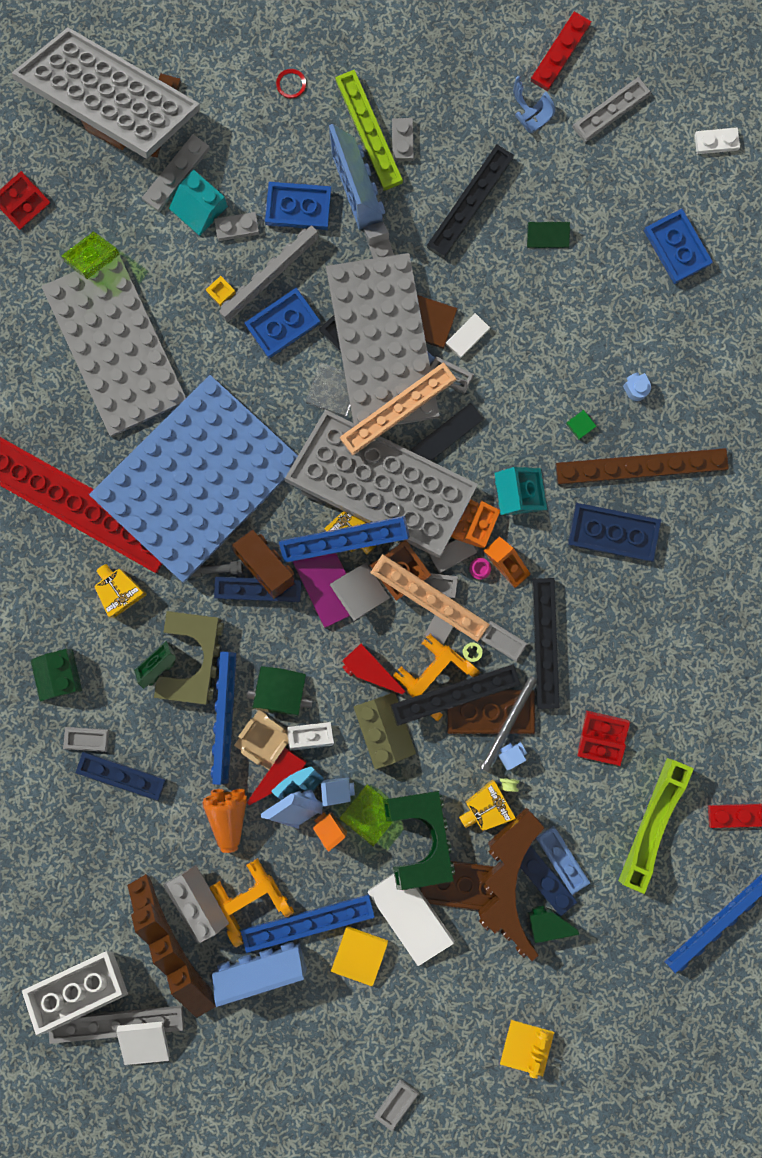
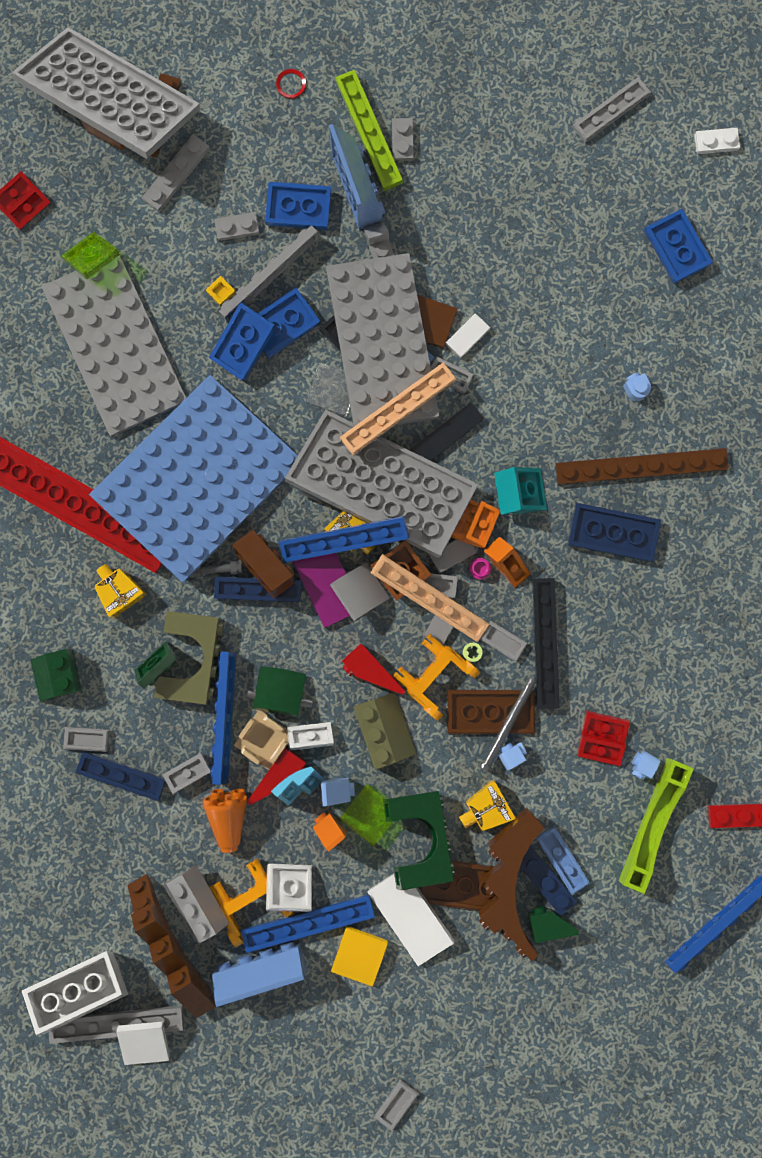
teal slope [169,170,228,236] -> none
light blue slope [261,789,323,829] -> none
black tile [390,664,521,726] -> none
black plate [427,144,514,259] -> none
yellowish green bush [499,778,520,792] -> none
yellow hinge [500,1020,554,1079] -> none
medium blue helmet [513,76,555,133] -> none
dark green slope [527,222,570,248] -> none
red plate [530,11,592,91] -> none
green tile [566,410,597,440] -> none
none -> light grey plate [163,753,211,794]
none -> blue plate [209,302,277,381]
none -> white tile [266,864,312,912]
none -> light blue plate [632,751,660,780]

